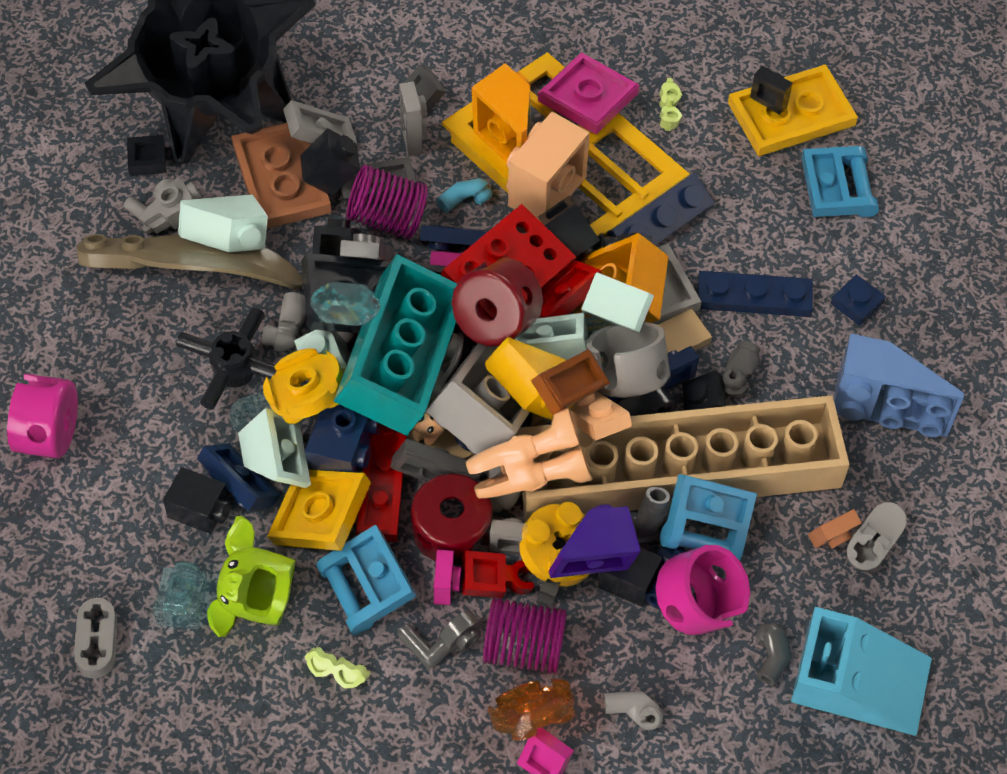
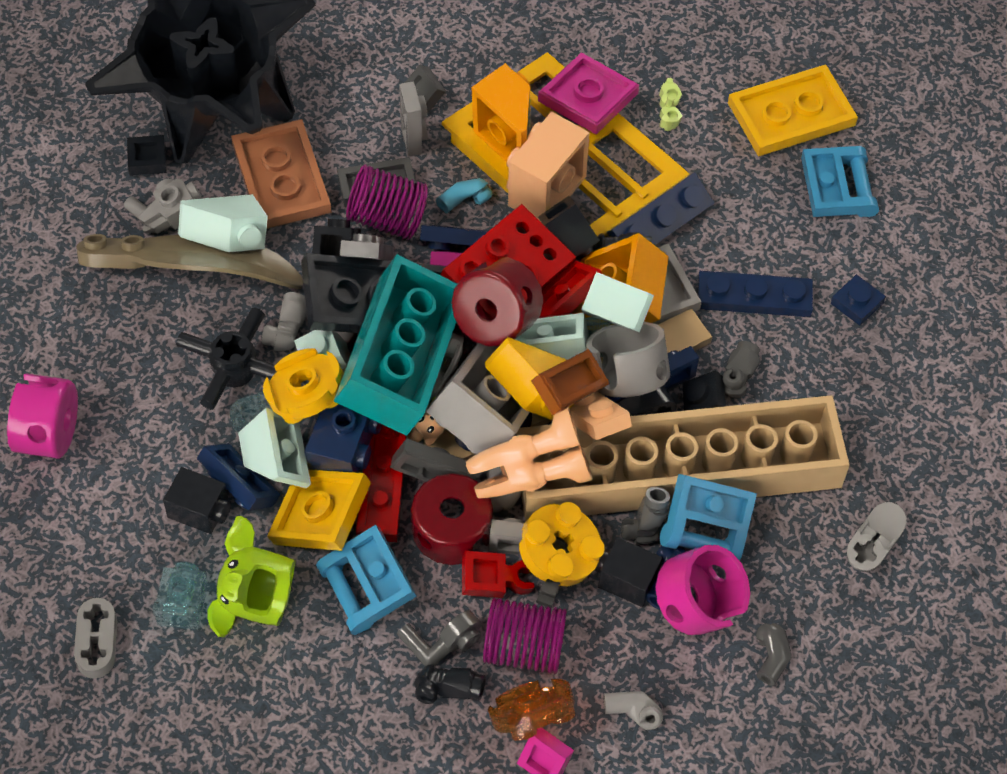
light grey plate [283,100,358,146] -> none
black brick [300,128,360,196] -> none
yellowish green piece [305,647,371,689] -> none
clear light blue beam [310,282,380,326] -> none
dark pink plate [434,550,461,605] -> none
dark purple slope [549,504,641,578] -> none
black plate [750,66,793,115] -> none
medium azure slope [791,607,932,736] -> none
nougat plate [807,509,862,549] -> none
medium blue slope [834,333,964,437] -> none
none -> black arm [414,664,486,704]

